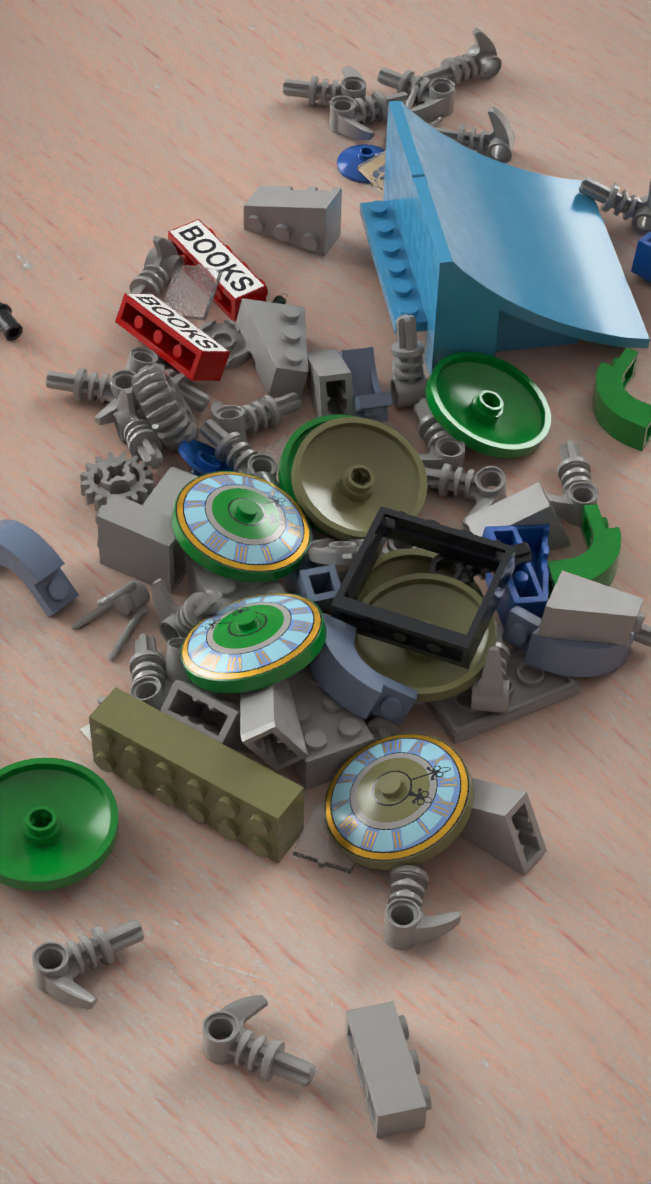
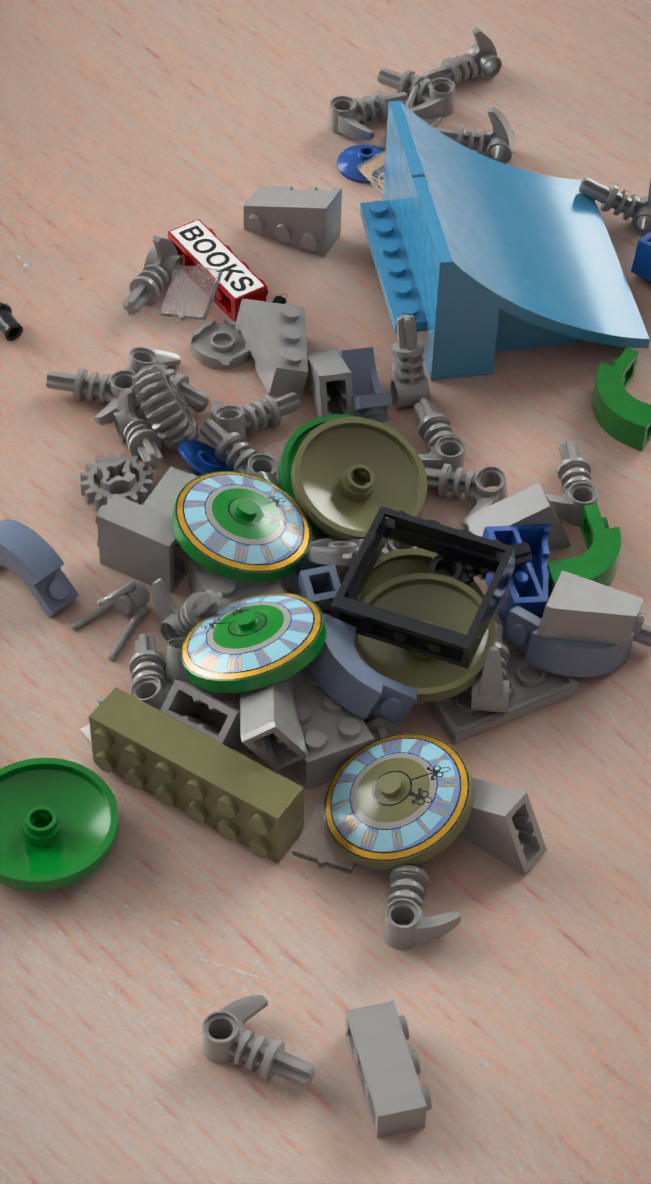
light grey piece [32,920,144,1009] -> none
red brick [115,293,230,381] -> none
light grey piece [283,66,366,105] -> none
green dish [426,352,551,458] -> none

